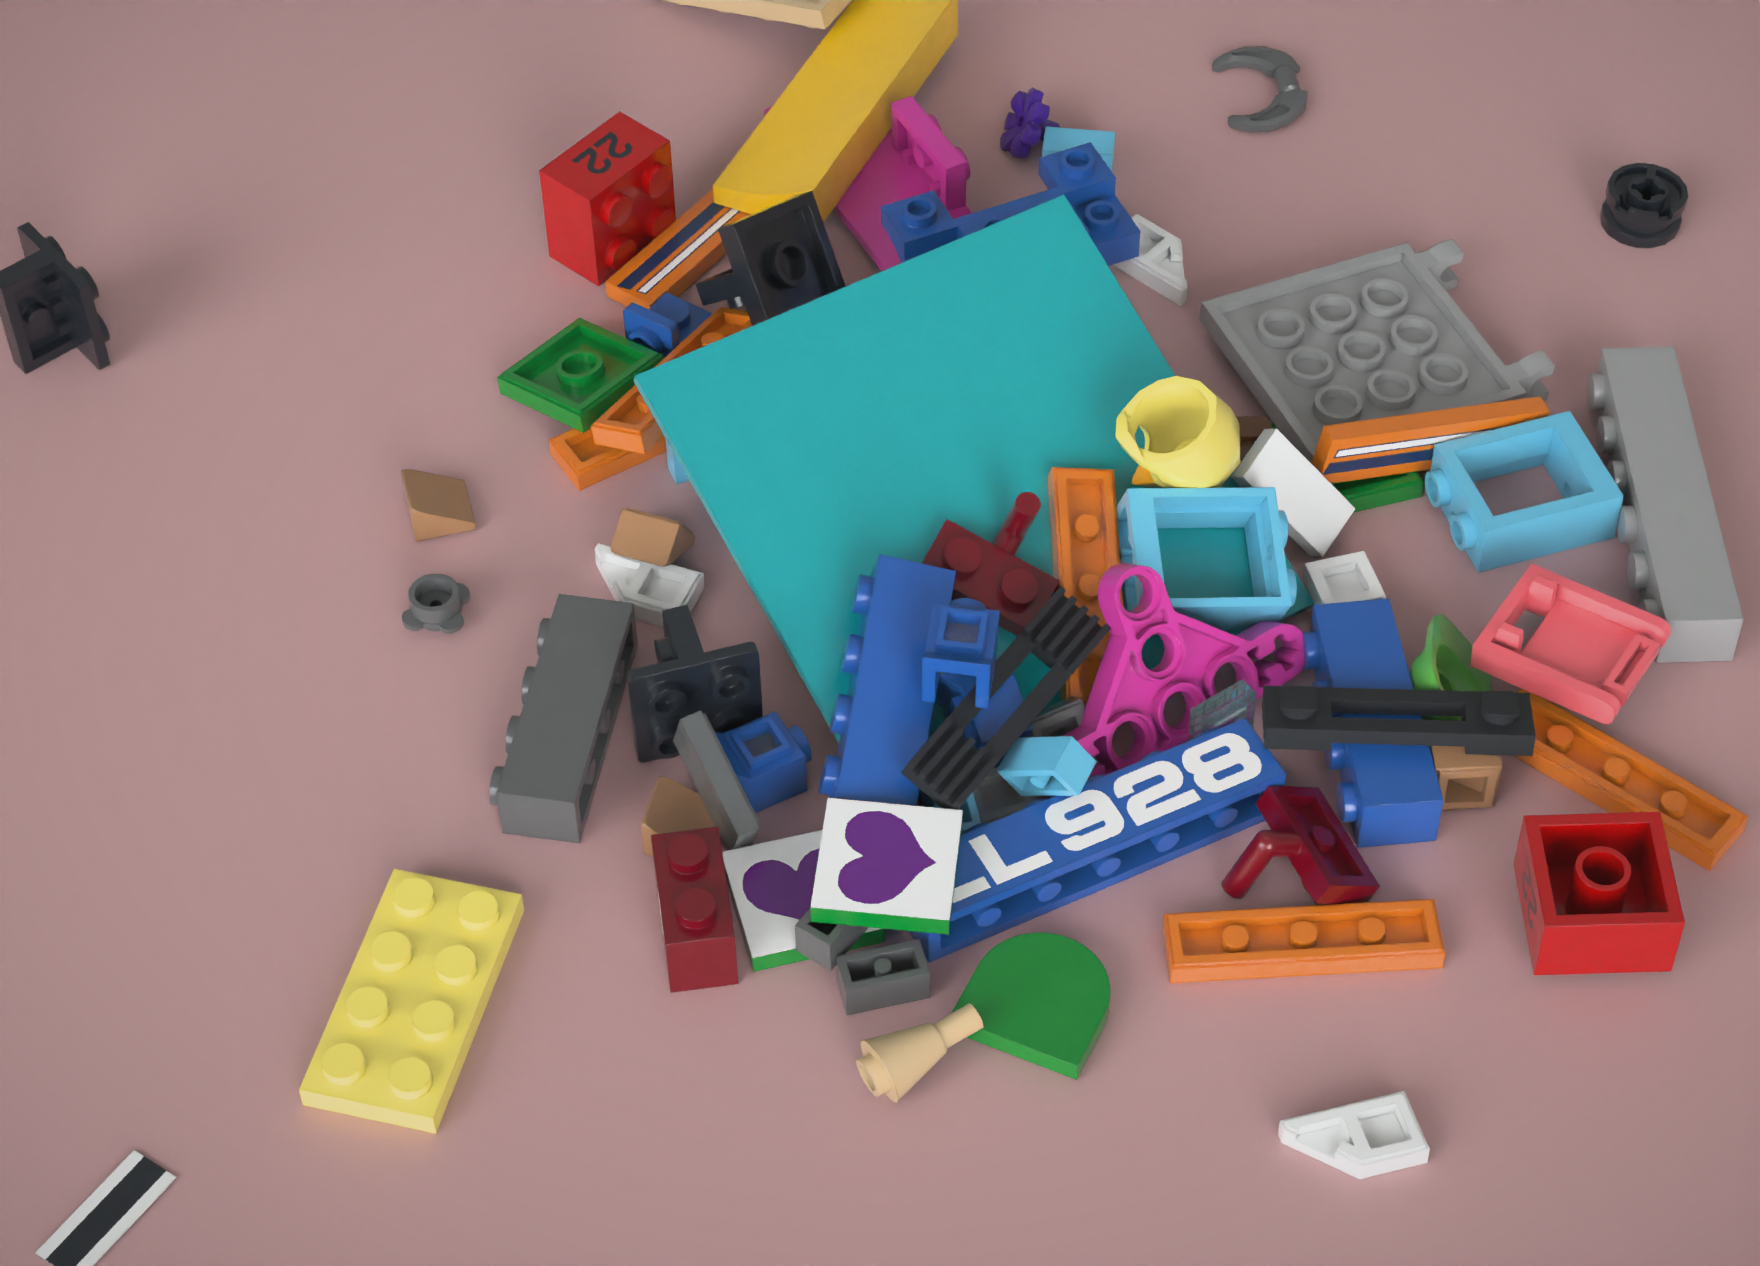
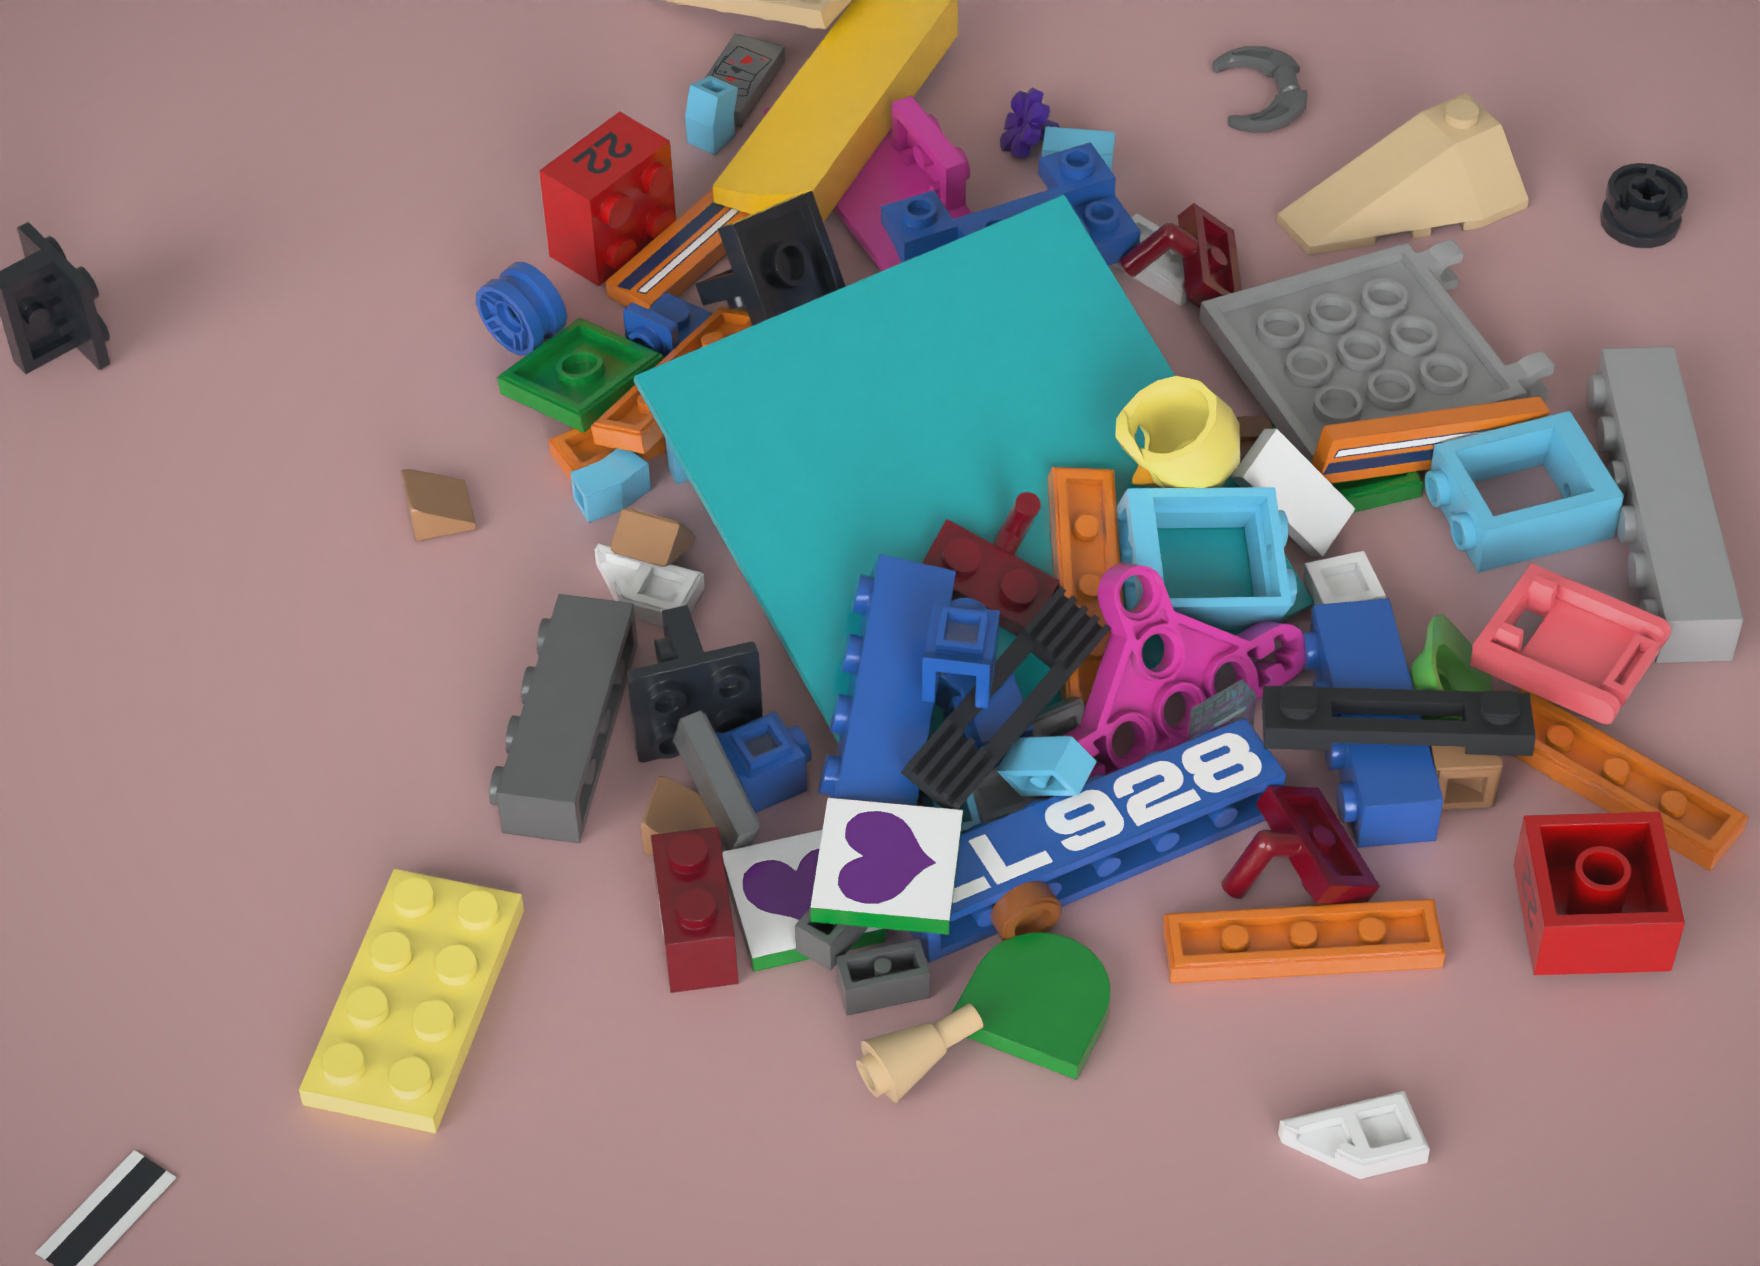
dark grey plate [402,574,470,634] -> none
none -> blue wheel [476,262,567,356]
none -> medium azure piece [570,449,651,523]
none -> medium azure piece [685,76,738,155]
none -> dark grey tile [705,33,785,127]
none -> dark orange tile [990,881,1062,941]
none -> dark red plate [1120,203,1242,308]
none -> tan wedge [1276,92,1529,255]

